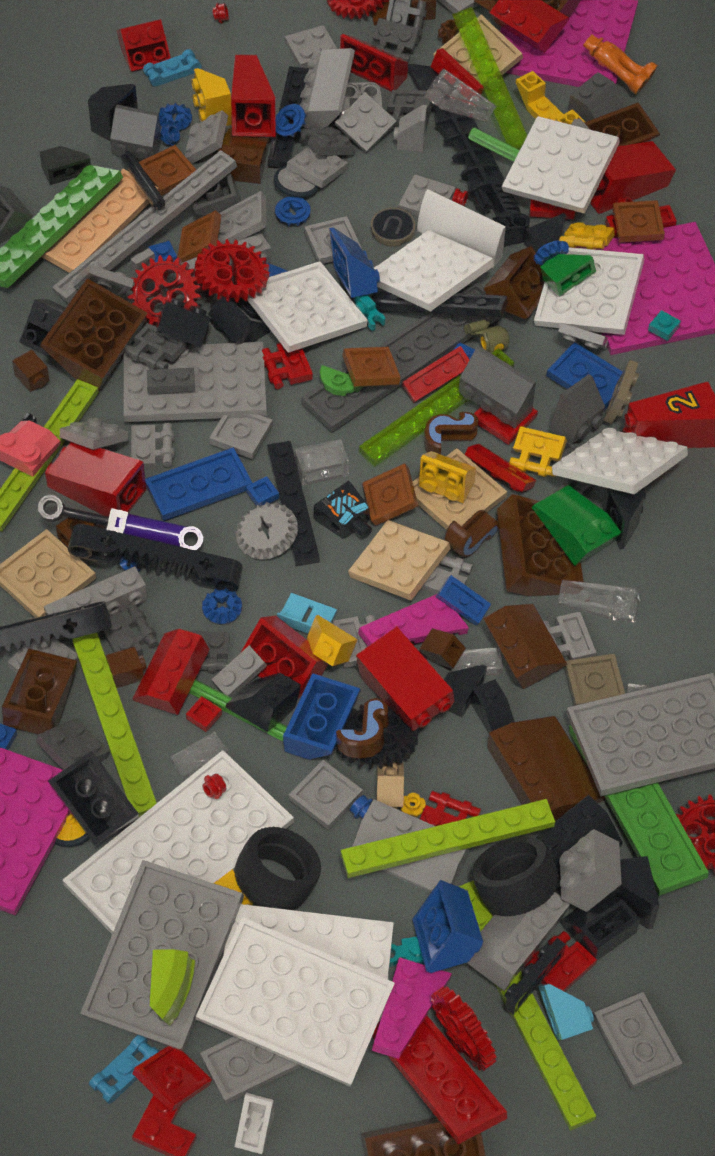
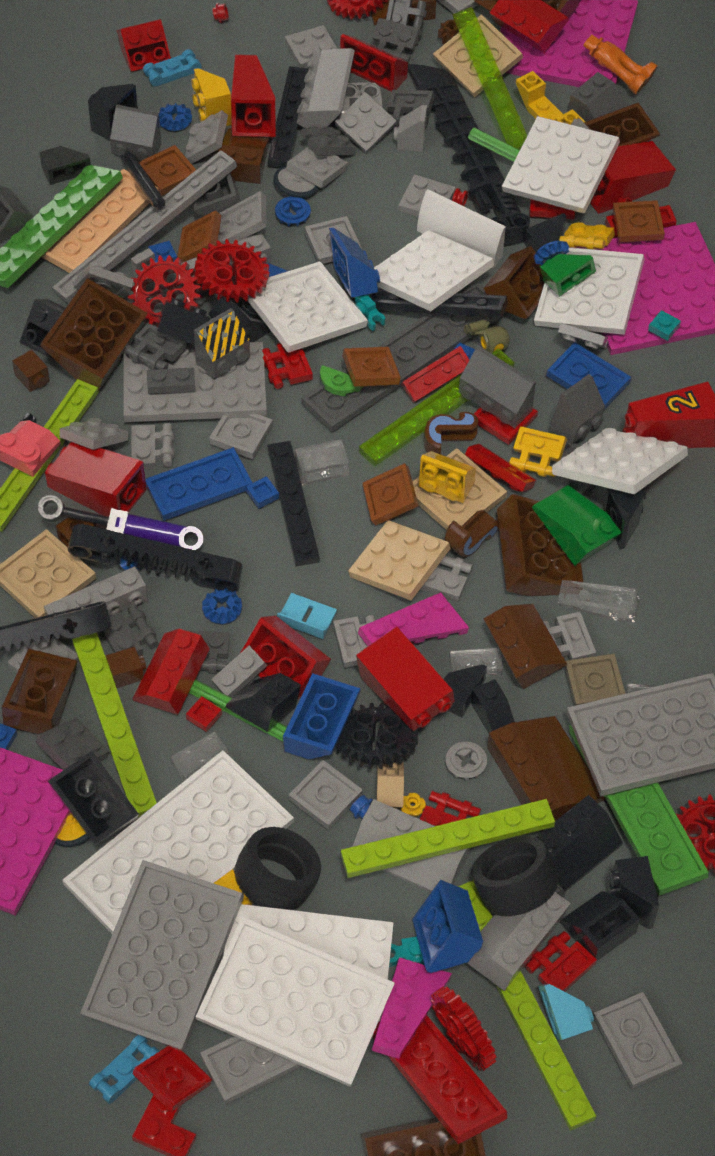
lime slope [150,949,195,1026] -> none
blue plate [160,125,180,146] -> none
red plate [202,773,227,799] -> none
light grey gear [235,502,298,559] -> none
white slope [235,1093,275,1154] -> none
blue gear [276,104,307,138] -> none
yellow slope [307,615,358,666] -> none
torso [314,480,372,539] -> none
reddish brown animal [336,698,389,758] -> none
black tile [371,208,415,246] -> none
reddish brown brick [419,628,466,669] -> none
clear slope [424,68,497,122] -> none
red plate [430,48,484,106] -> none
blue plate [436,575,491,626] -> none
black plate [505,938,566,1015] -> none
light grey brick [559,829,621,912] -> none
dark tan plate [604,360,639,424] -> none
none -> slope [194,308,250,378]
none -> light grey gear [445,741,487,781]

